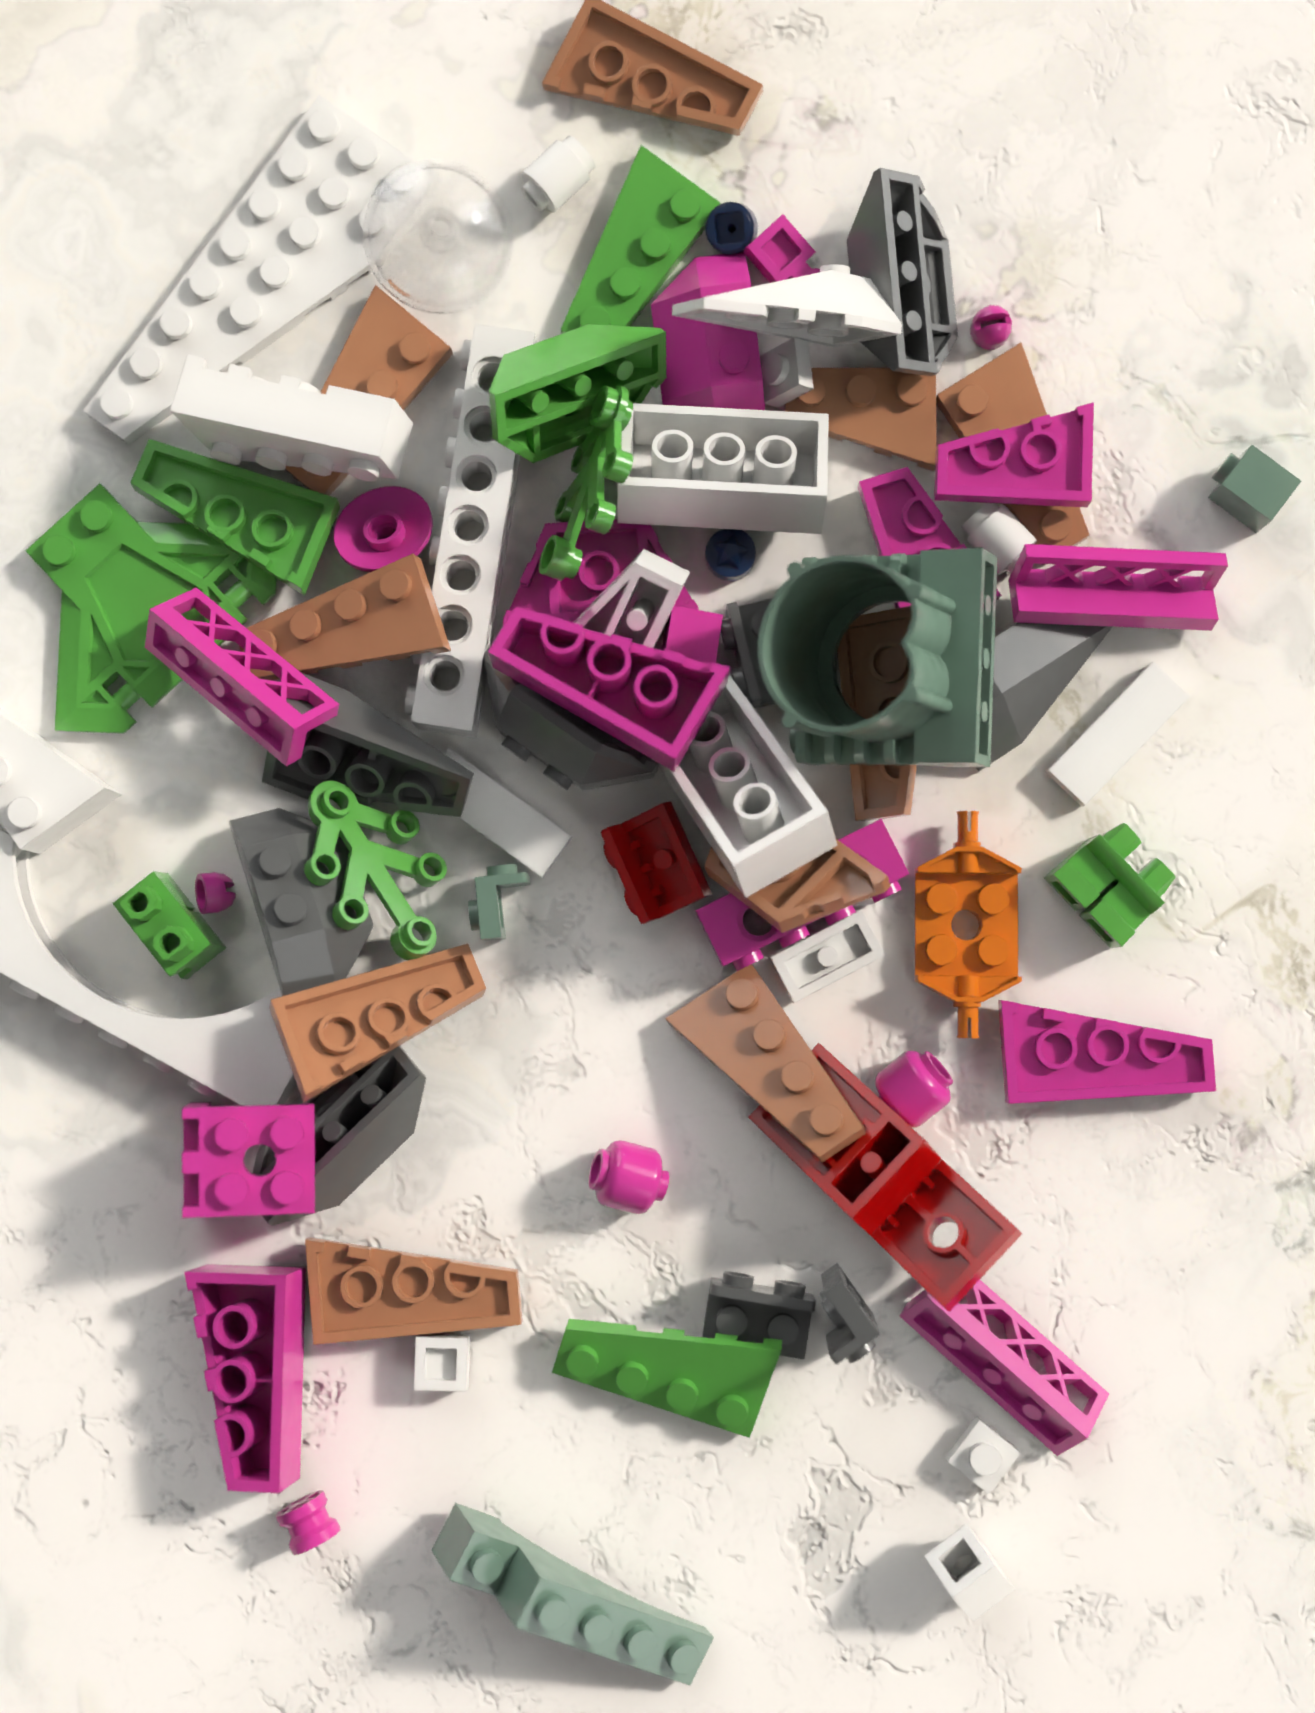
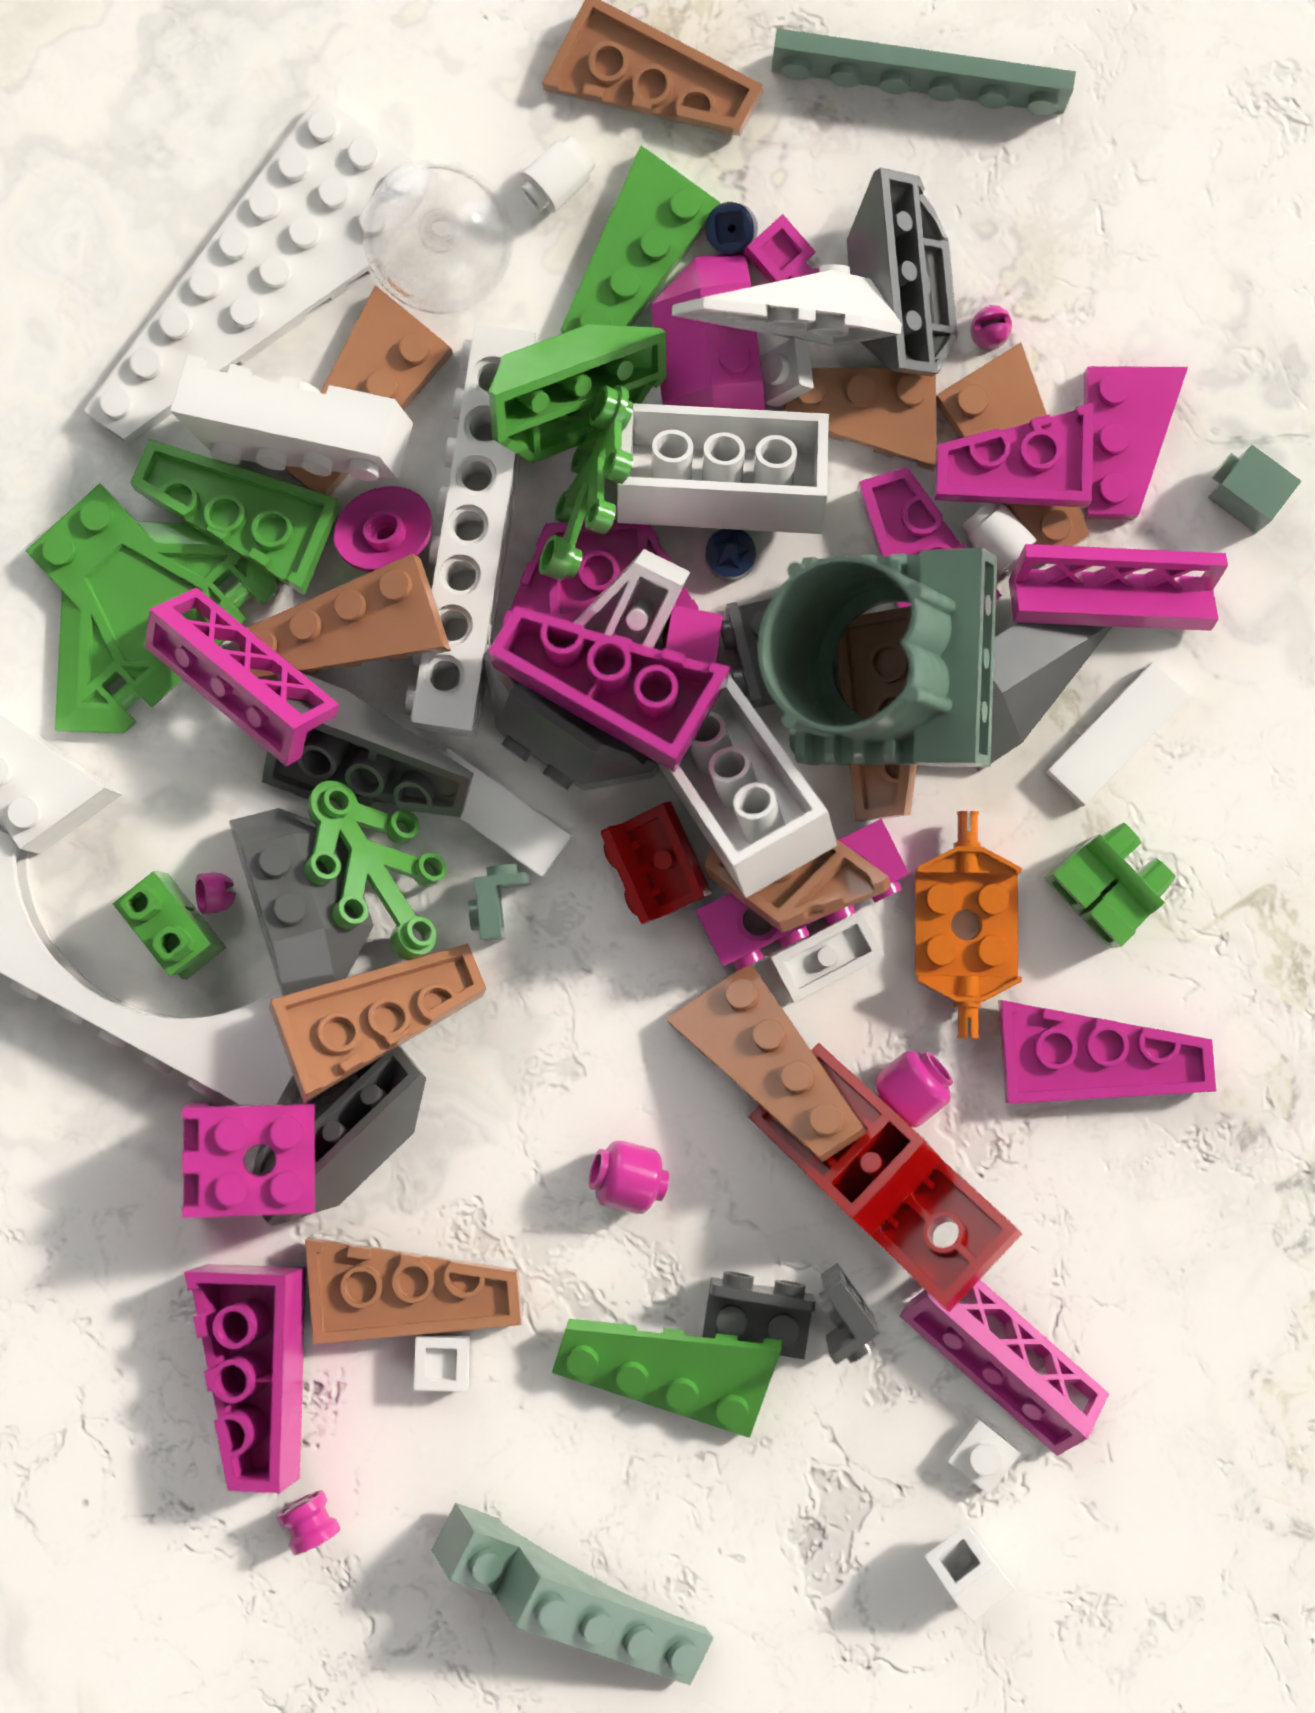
none -> sand green plate [772,28,1076,115]
none -> dark pink wing [1084,366,1188,520]

